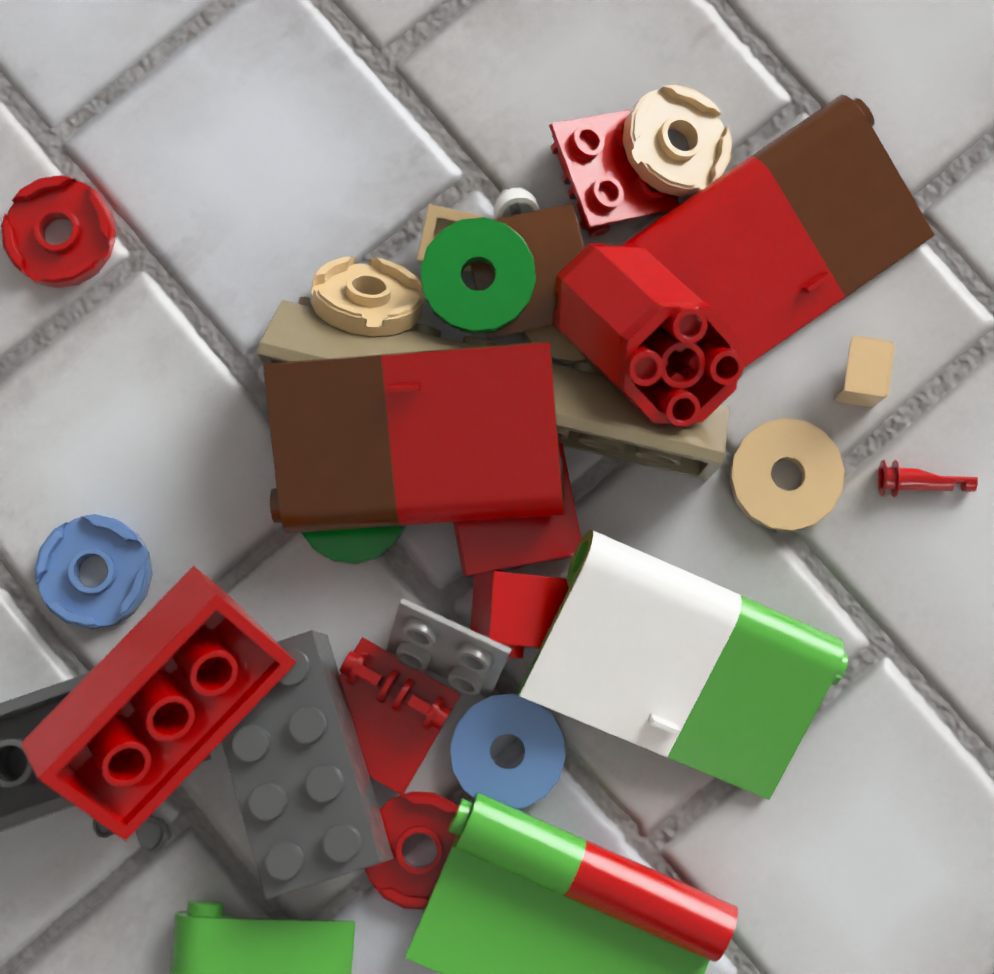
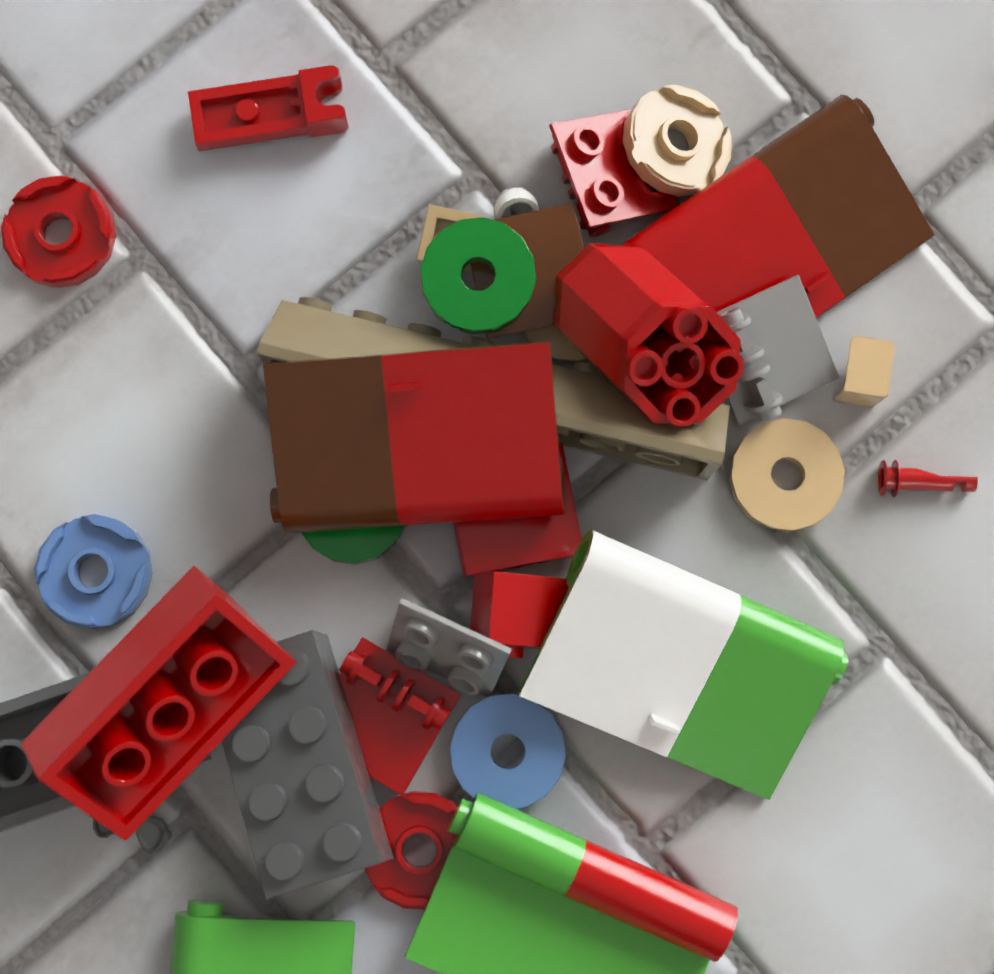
tan tile [310,256,424,337] -> none
none -> red plate [188,65,349,152]
none -> light grey hinge [717,275,840,425]

